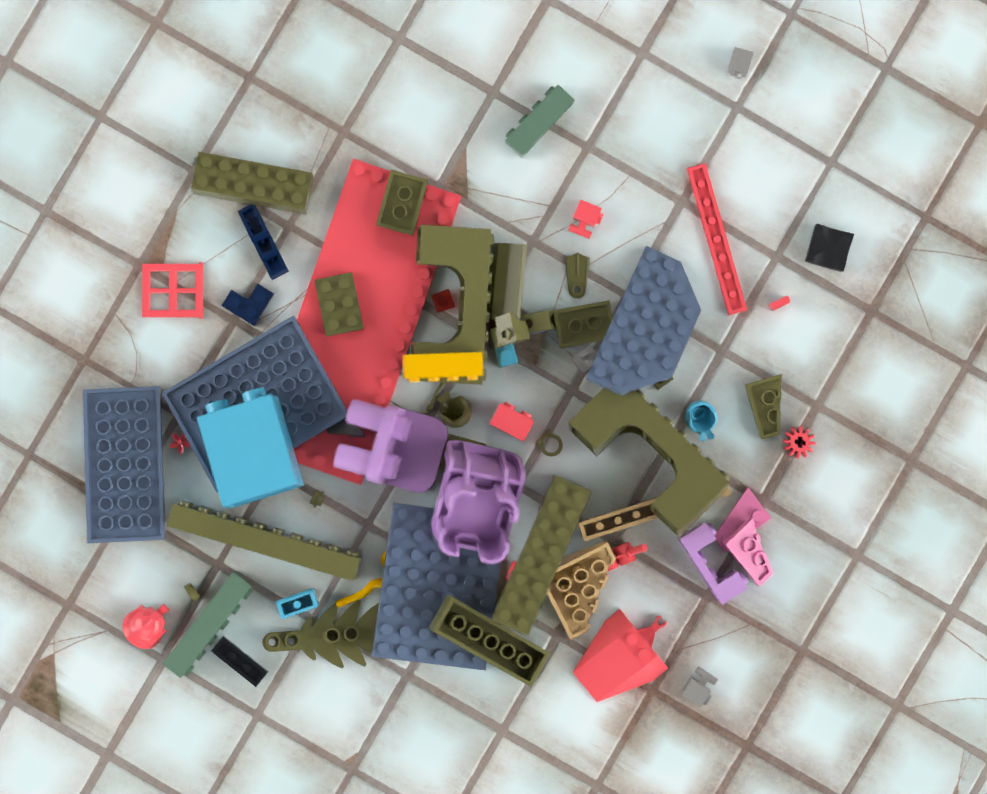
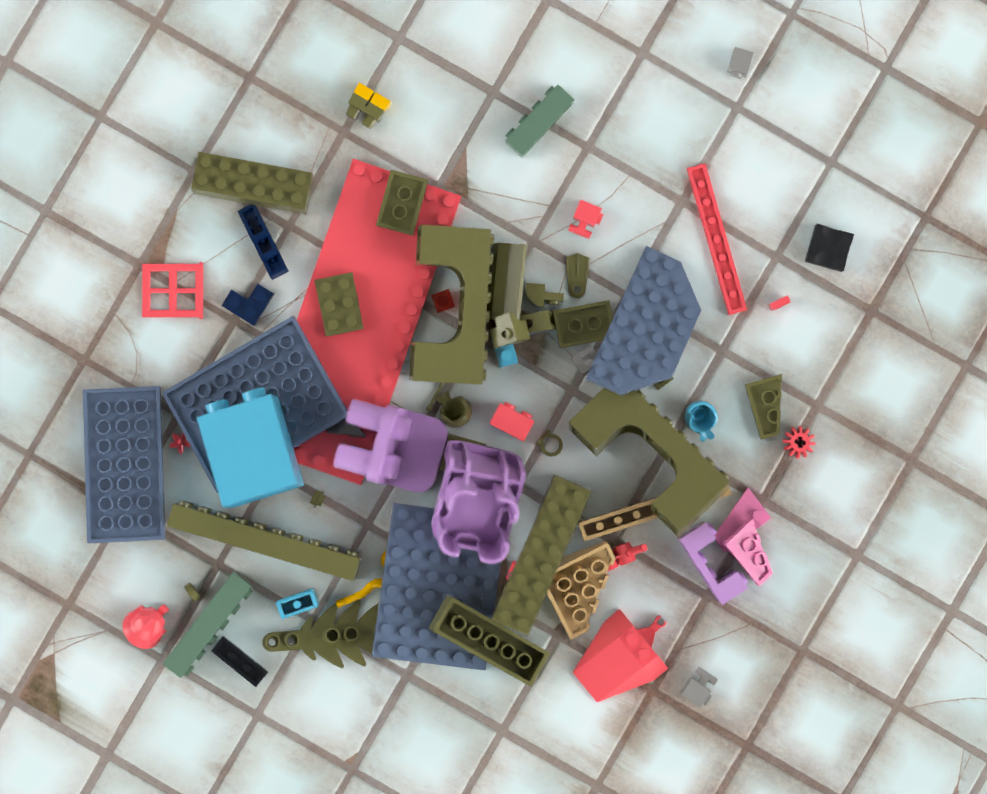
yellow brick [402,352,483,382] -> none
none -> olive hips [346,82,391,129]
none -> olive brick [526,283,564,308]

